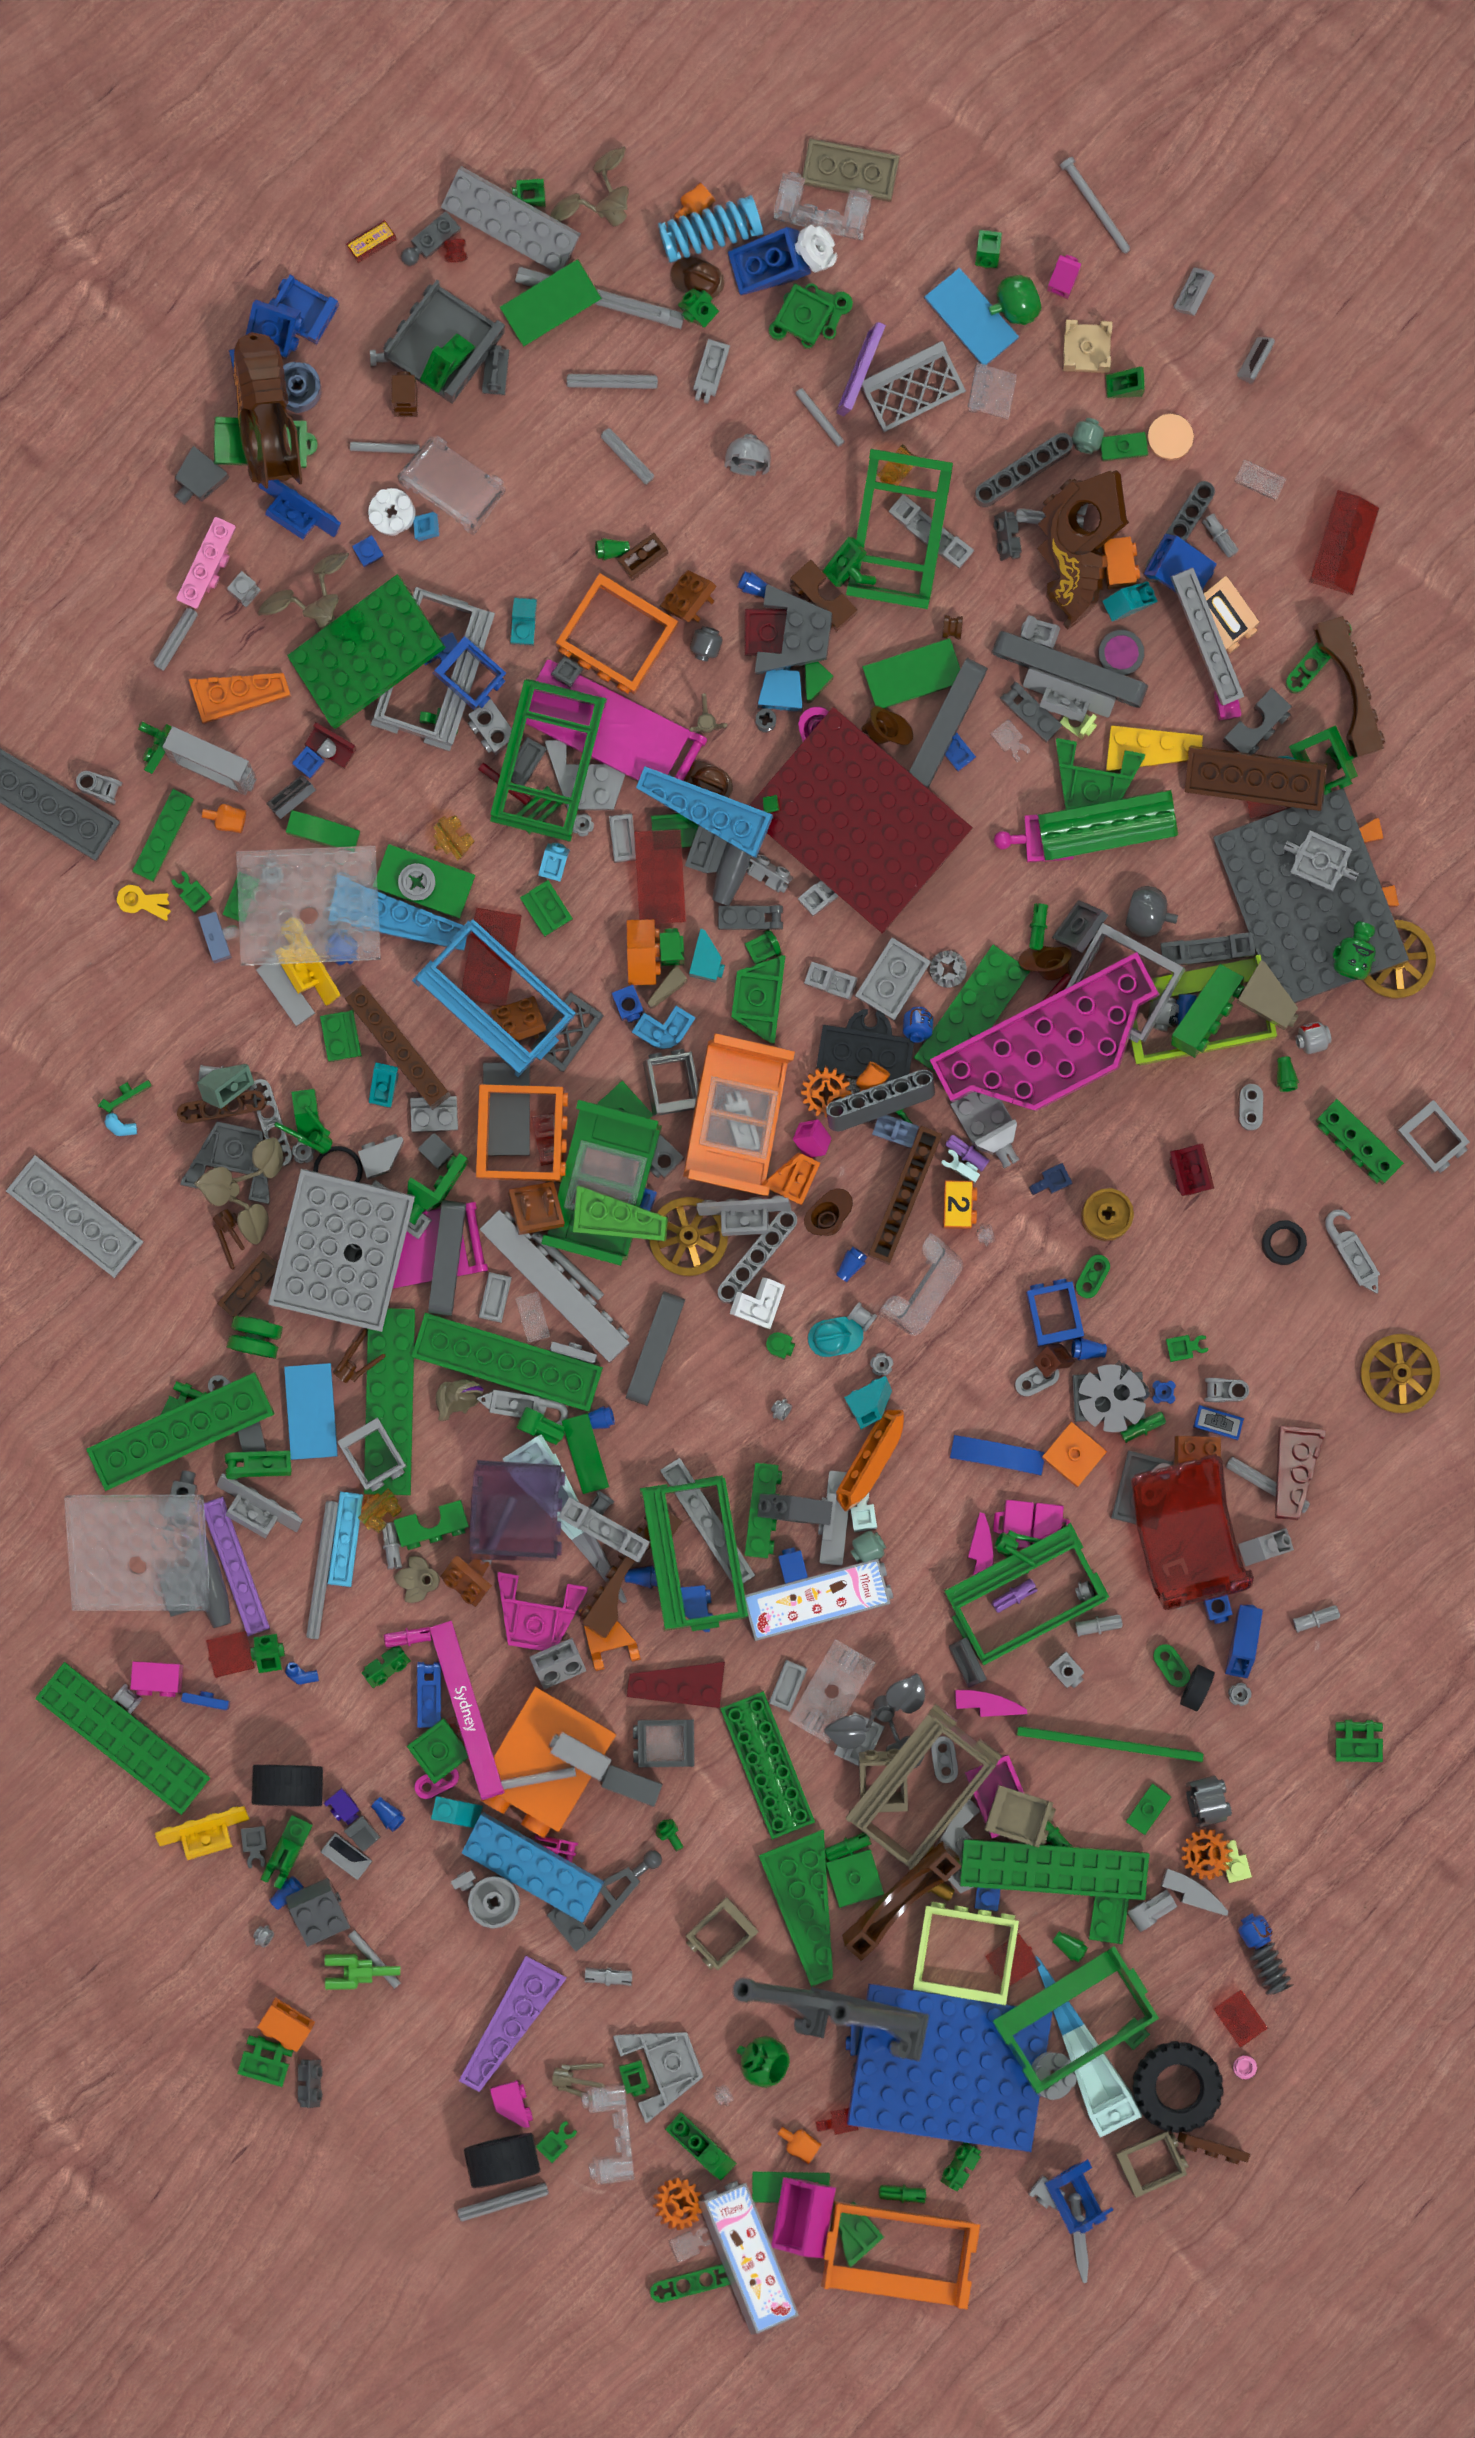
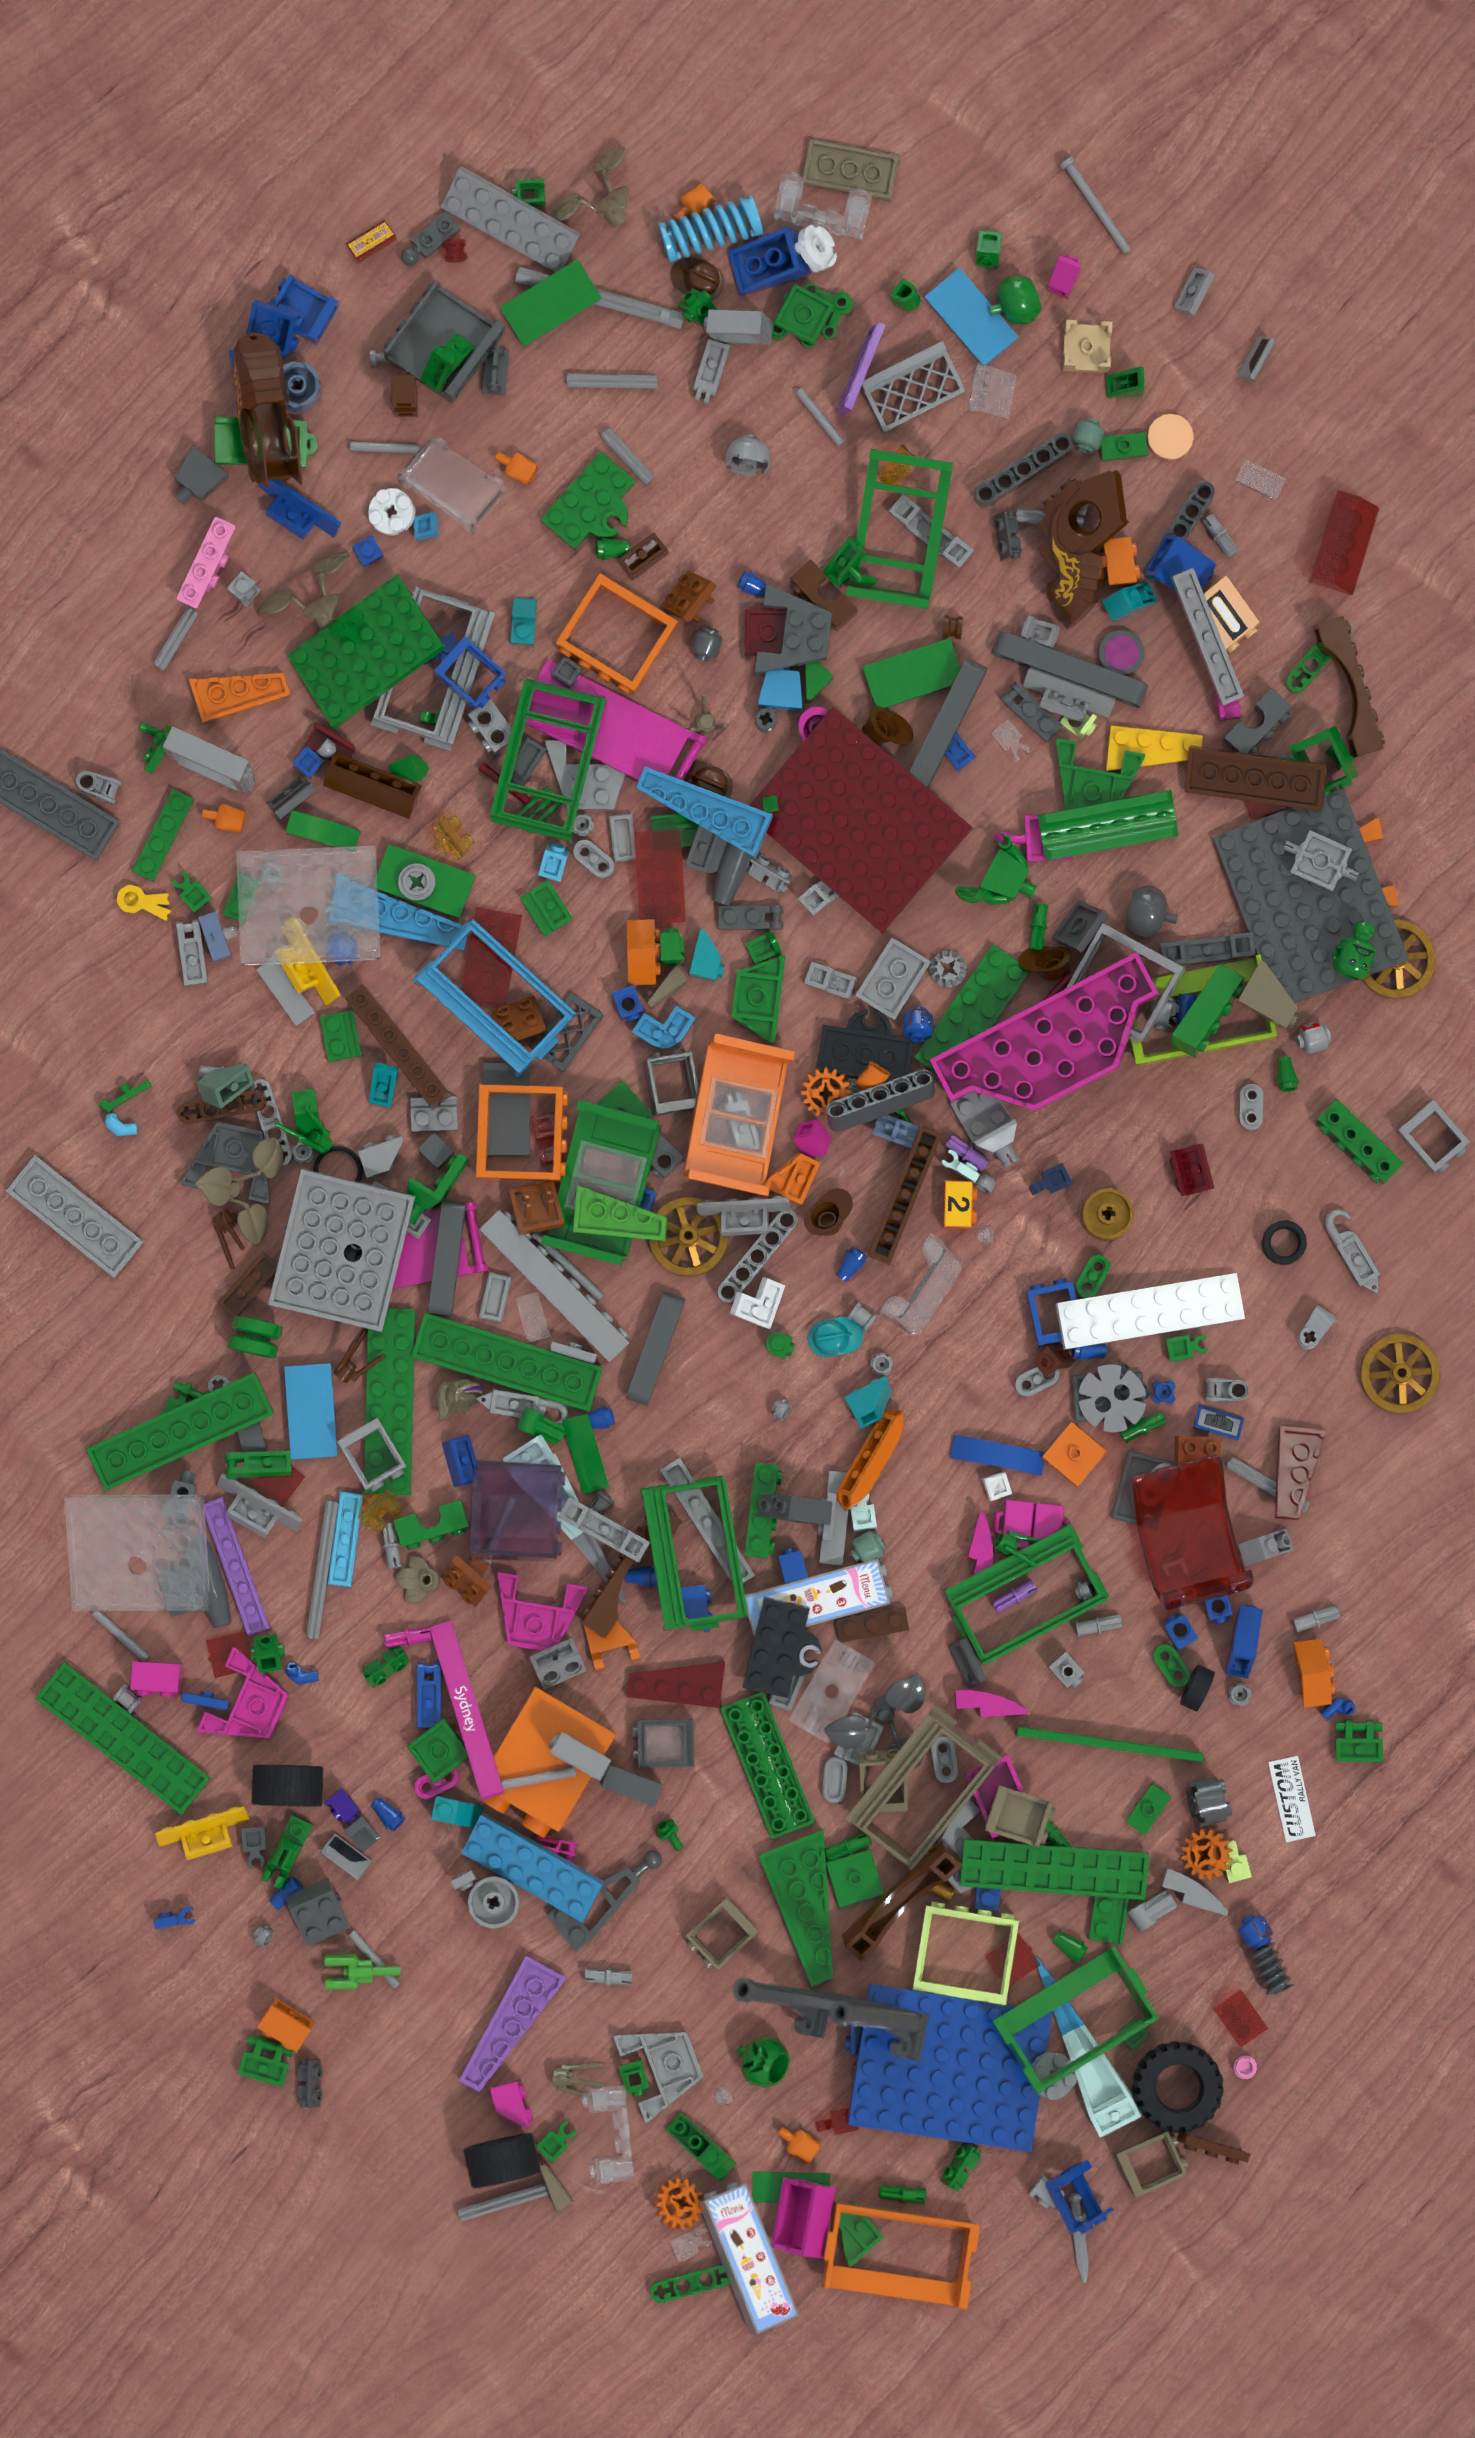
none -> light grey bar [92,1608,150,1662]
none -> blue plate [153,1906,196,1929]
none -> light grey plate [176,919,208,987]
none -> dark pink wing [197,1647,289,1738]
none -> clear red piece [250,1464,305,1508]
none -> reddish brown brick [323,752,422,819]
none -> green tile [389,754,429,782]
none -> blue slope [442,1435,481,1487]
none -> orange piece [494,451,539,486]
none -> green plate [540,452,636,550]
none -> dark tan slope [540,2162,572,2213]
none -> light grey plate [573,840,614,879]
none -> light grey window [704,310,773,345]
none -> black plate [742,1597,822,1698]
none -> light grey tile [822,1756,848,1803]
none -> reddish brown plate [836,1607,909,1643]
none -> green plate [889,279,921,311]
none -> green torso [955,833,1037,905]
none -> light grey hinge [975,1174,995,1194]
none -> white tile [982,1471,1012,1501]
none -> white plate [1056,1273,1245,1350]
none -> blue brick [1163,1613,1198,1650]
none -> white sticker [1268,1756,1316,1842]
none -> orange brick [1294,1638,1335,1708]
none -> light grey piece [1297,1305,1337,1350]
none -> blue arm [1320,1698,1356,1721]

